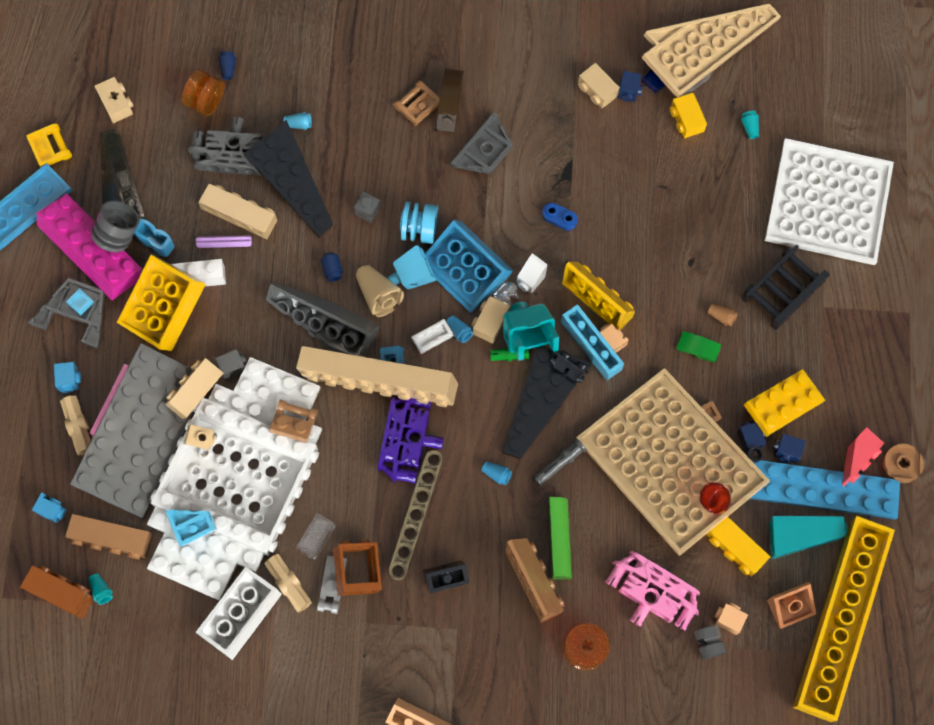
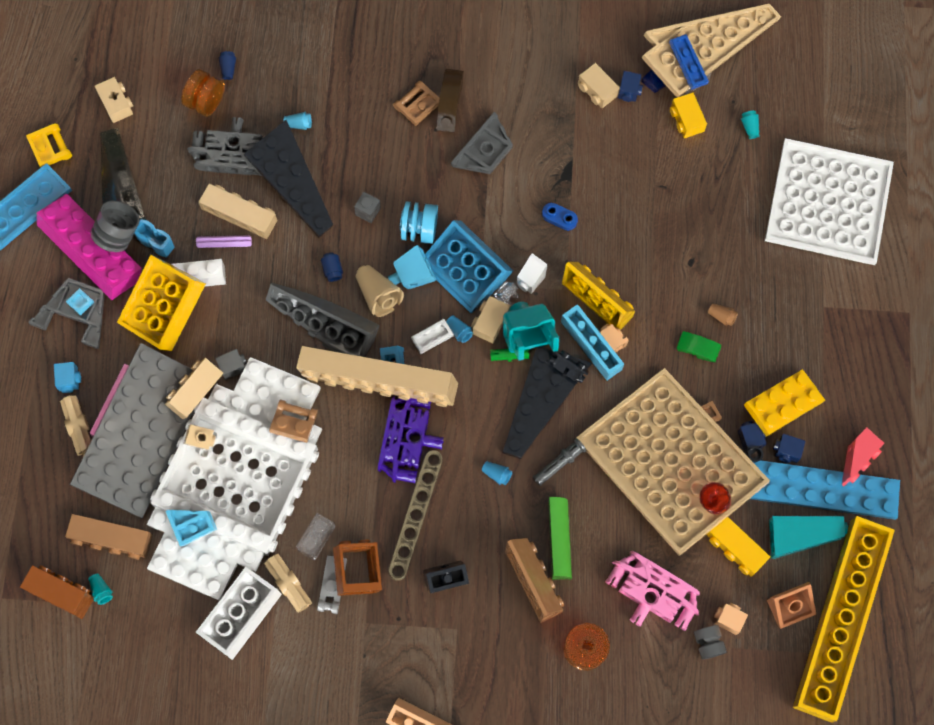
dark azure brick [32,492,67,523] -> none
black fence [743,244,830,330] -> none
medium nougat plate [883,444,924,483] -> none
none -> blue tile [669,34,709,90]

